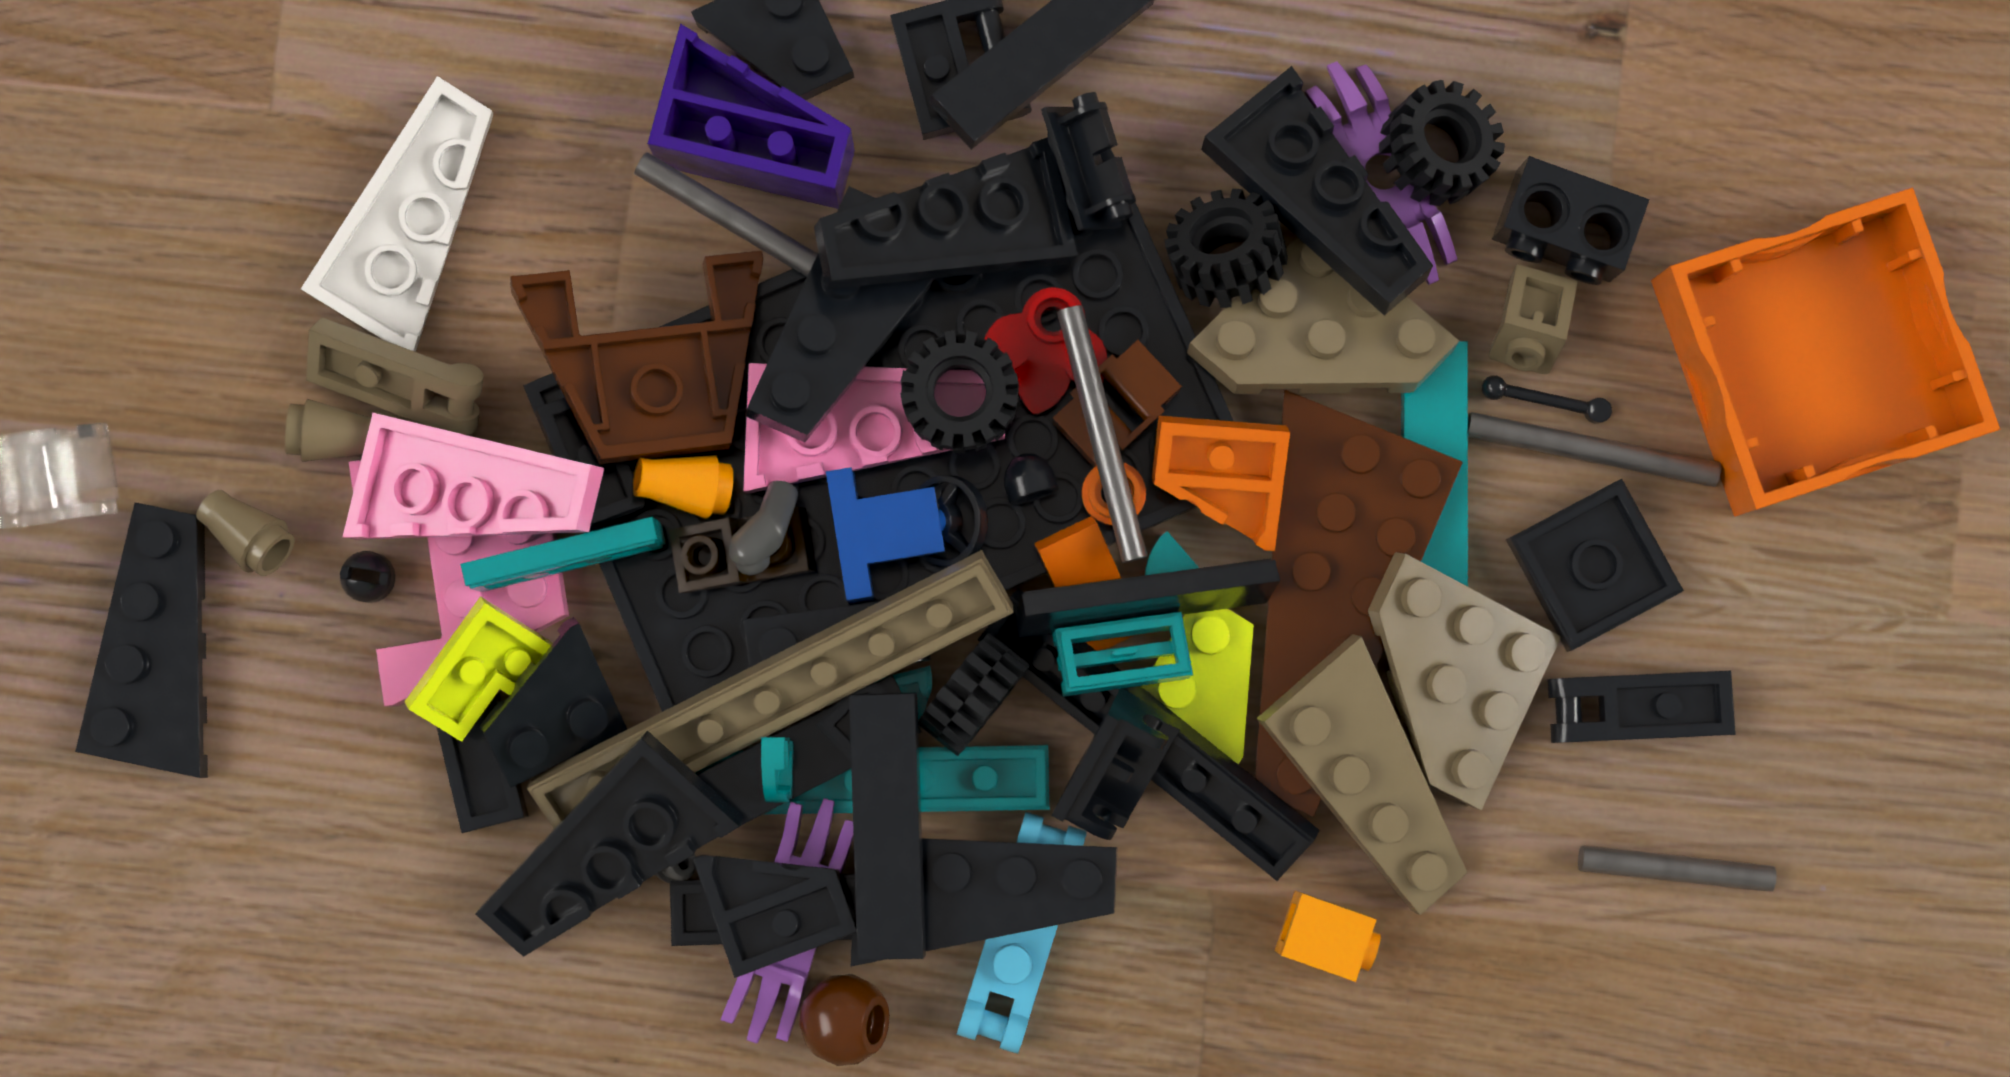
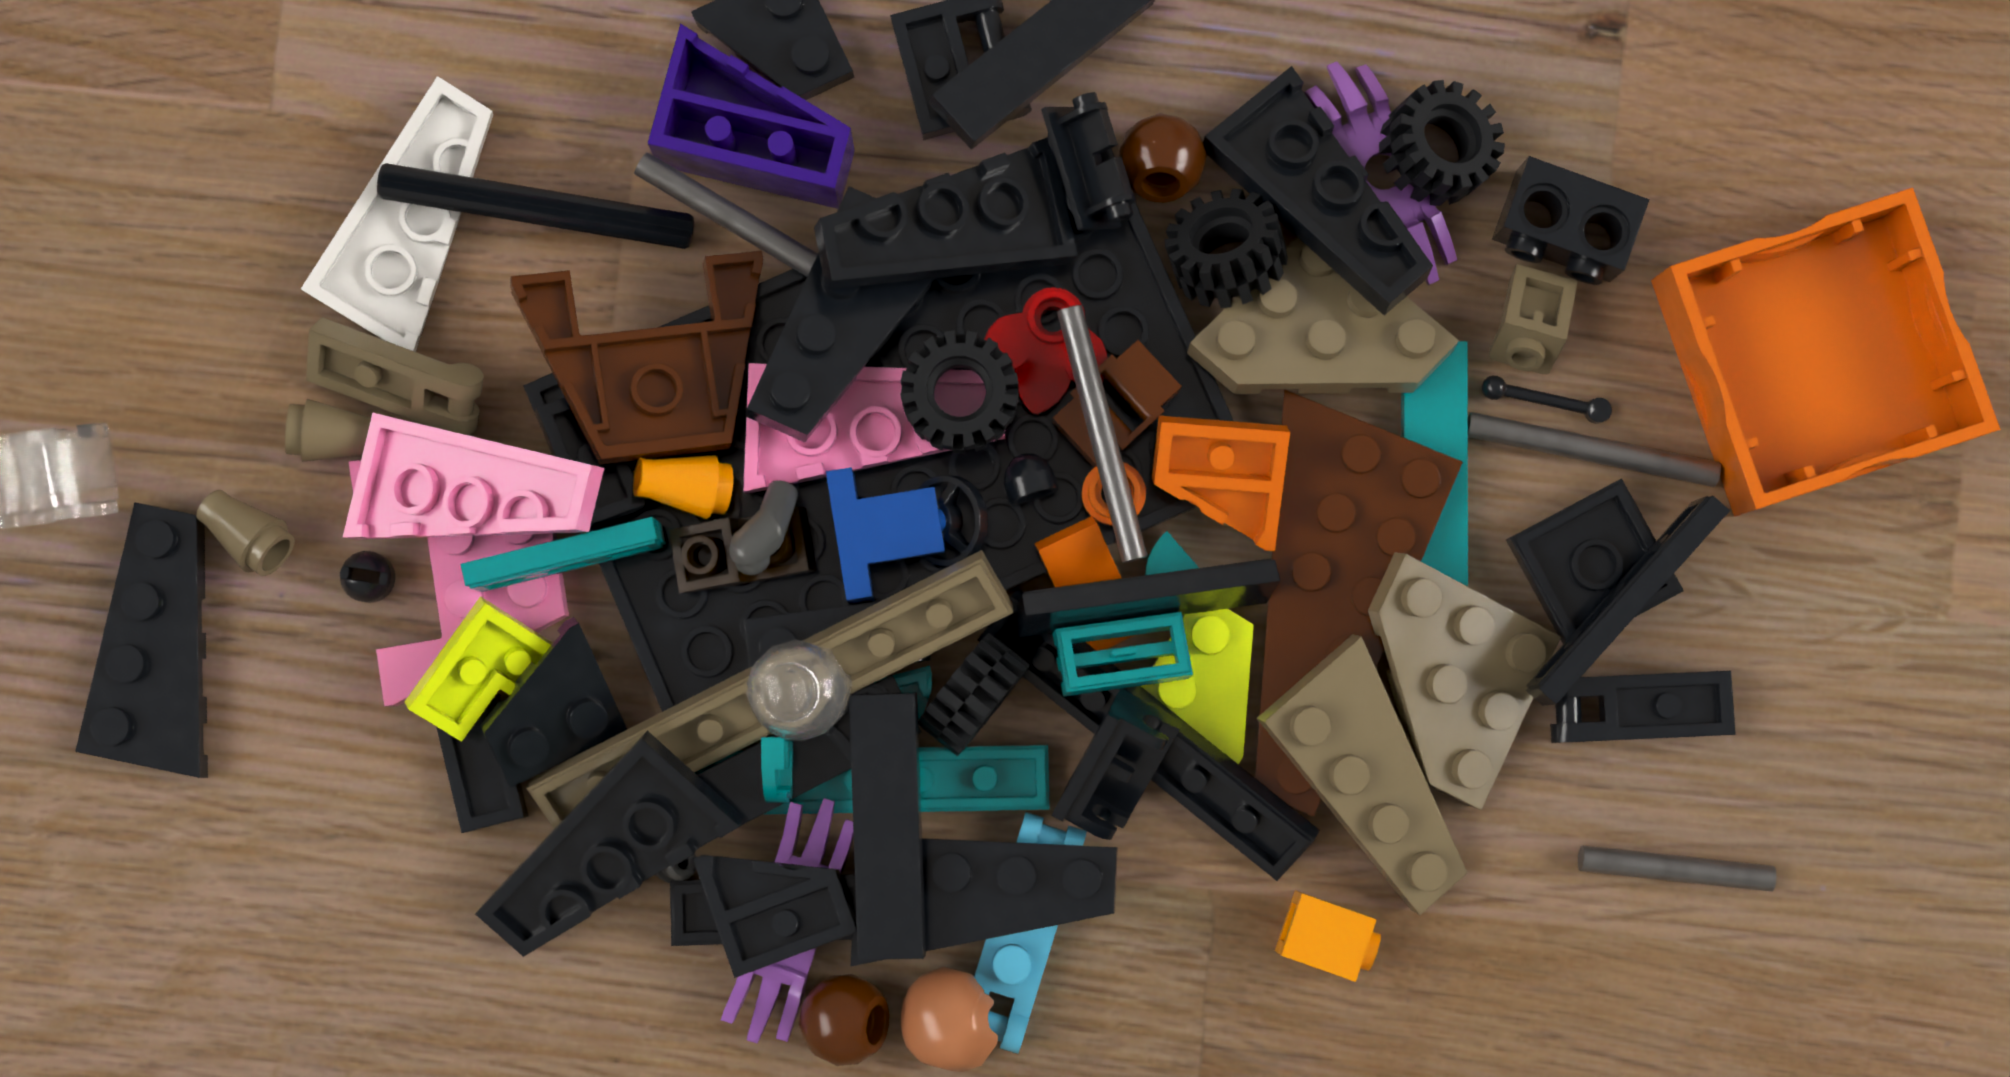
none -> black axle [377,163,694,249]
none -> clear hair [746,640,853,741]
none -> nougat hair [901,967,998,1072]
none -> reddish brown piece [1118,113,1207,203]
none -> black tile [1526,495,1730,706]

